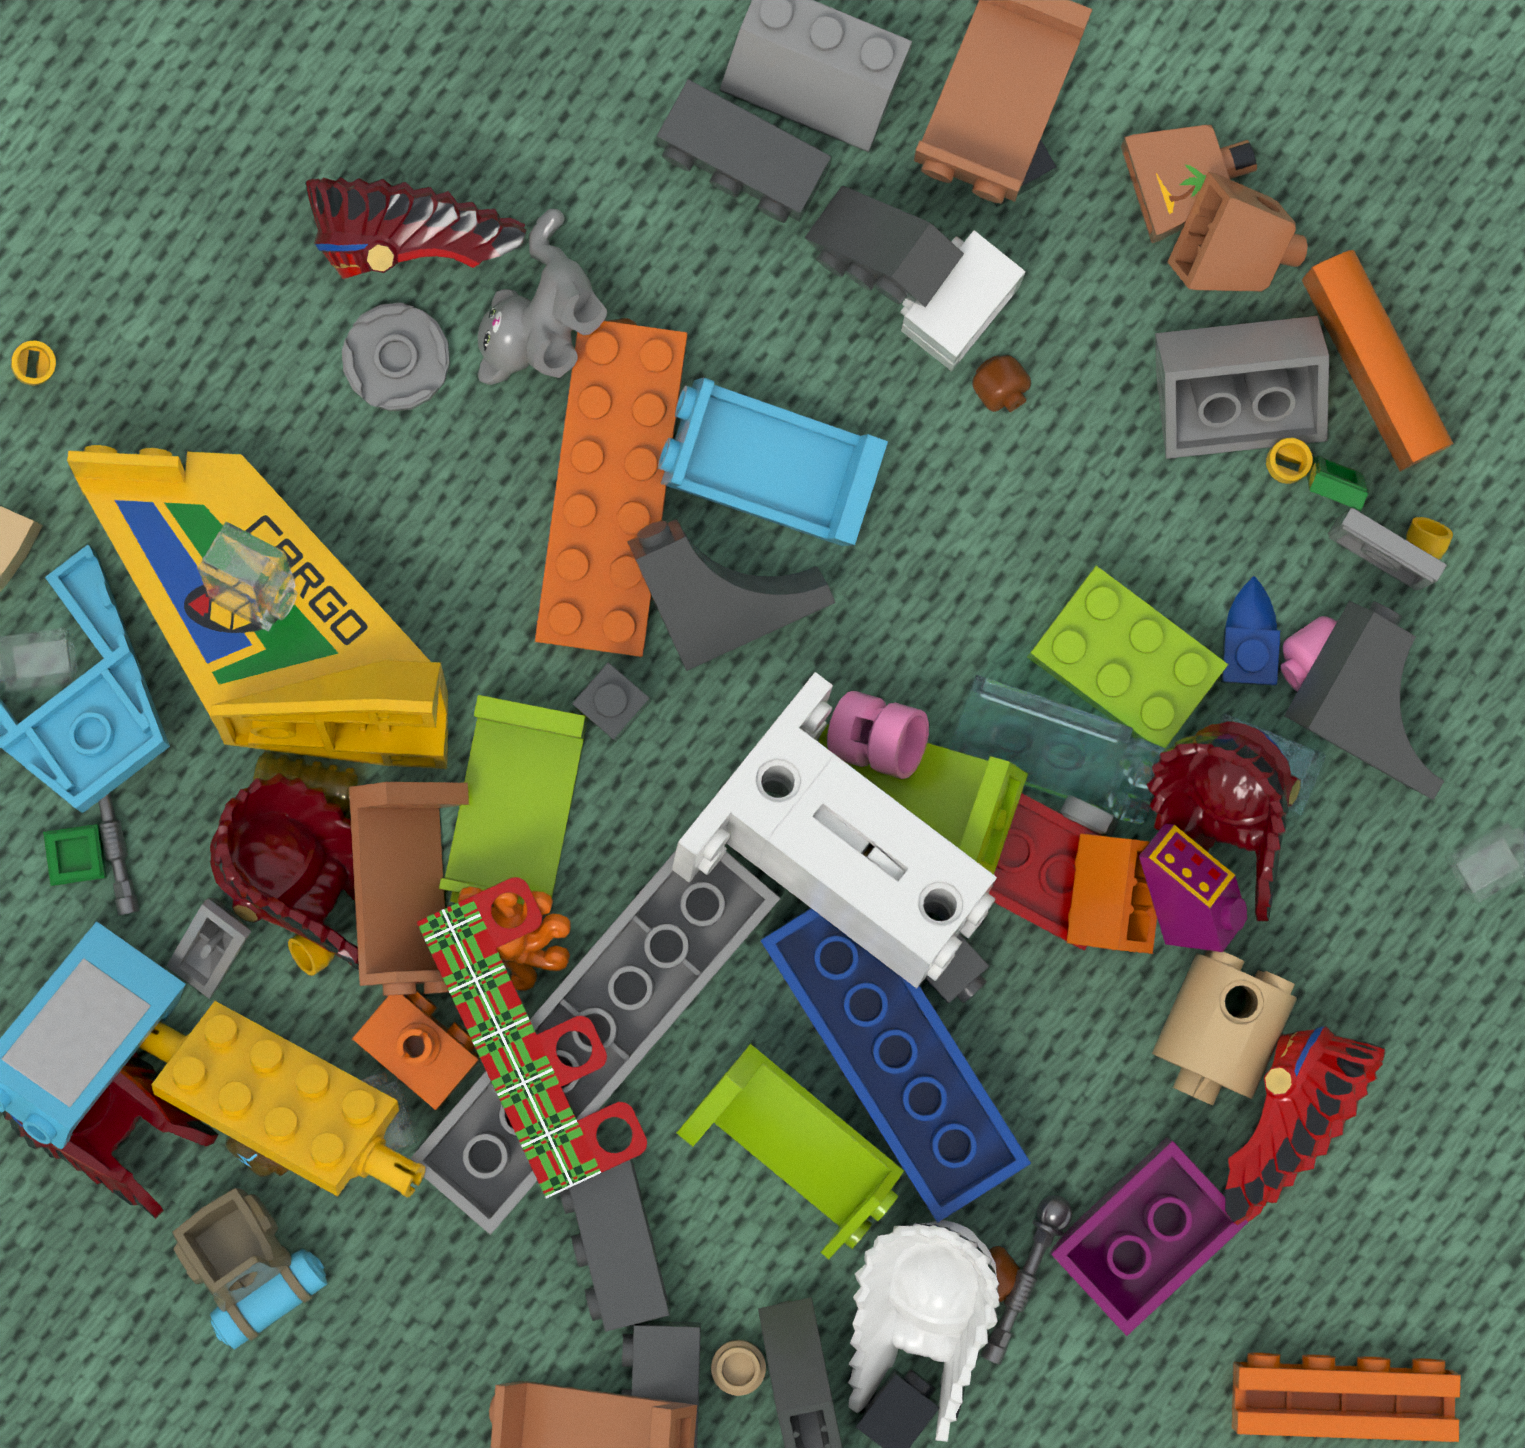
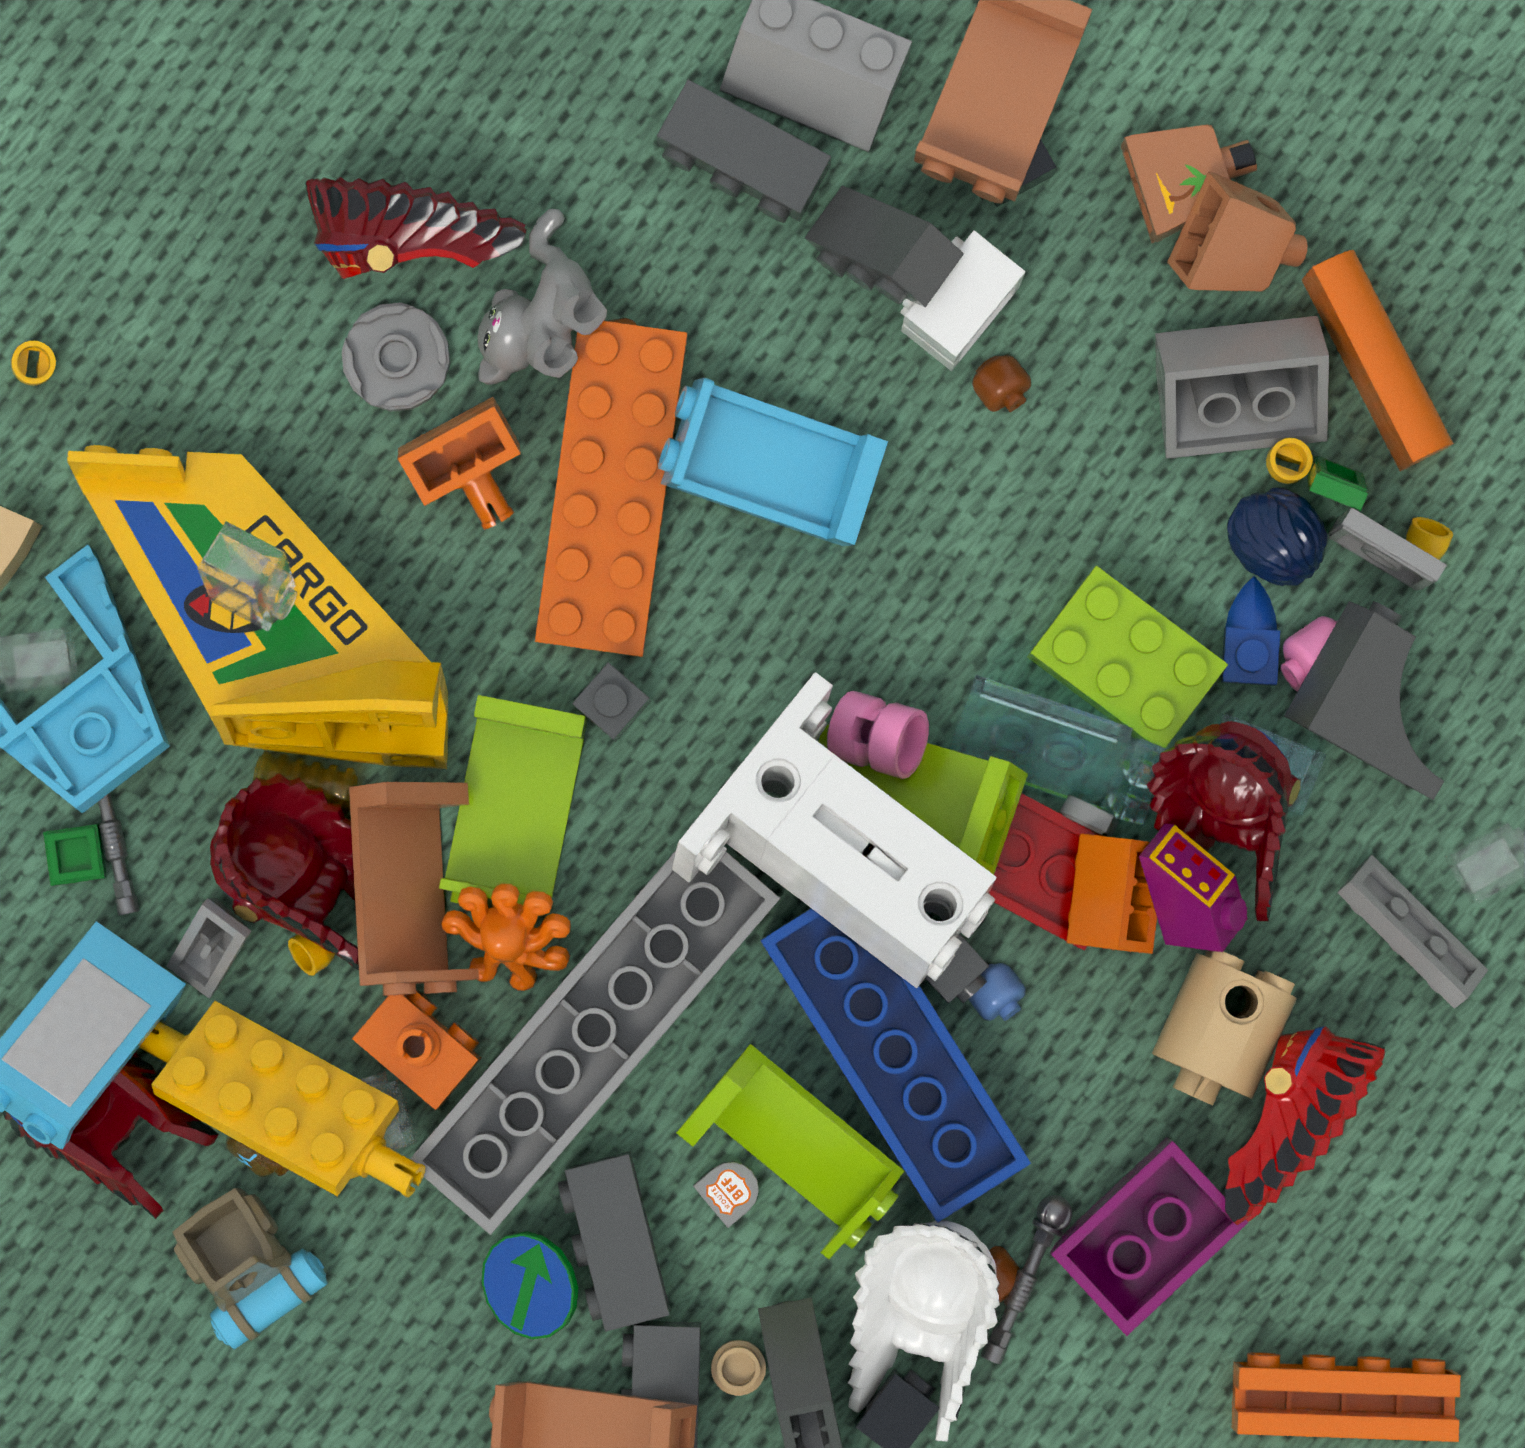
piece [417,877,647,1198] -> none
dark grey arch [627,519,836,671] -> none
none -> orange brick [397,396,521,530]
none -> blue piece [481,1231,578,1340]
none -> tile [693,1161,759,1228]
none -> medium blue piece [969,963,1026,1021]
none -> dark blue hair [1227,487,1328,586]
none -> light grey plate [1337,855,1488,1009]

